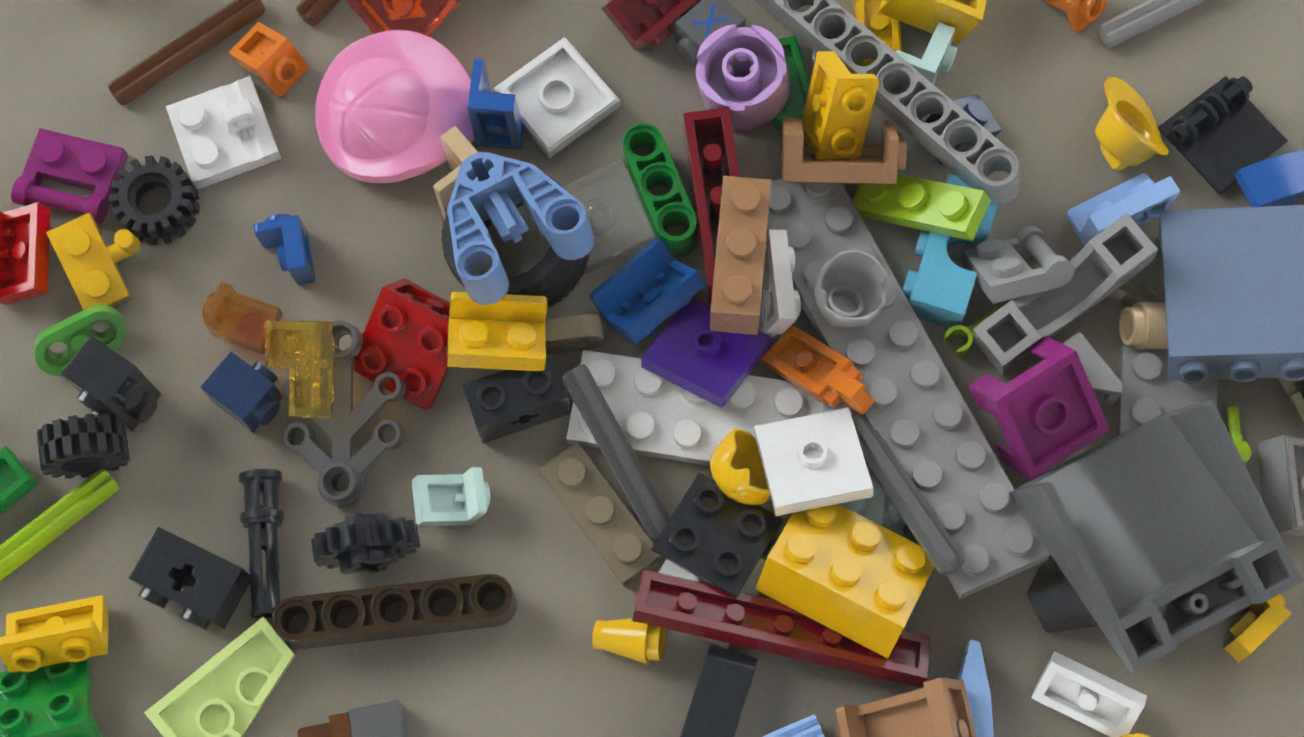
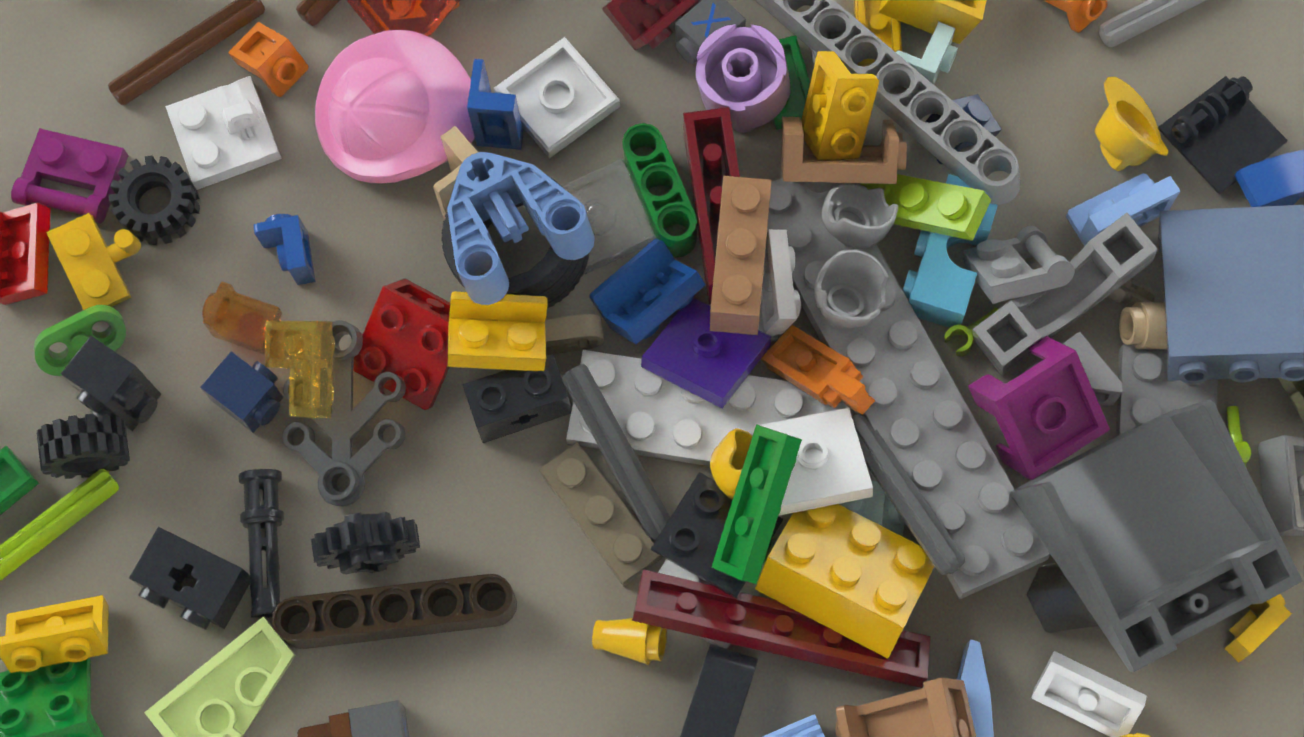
light aqua bracket [411,467,490,527] -> none
none -> green plate [712,424,802,584]
none -> light grey hair [822,183,898,247]

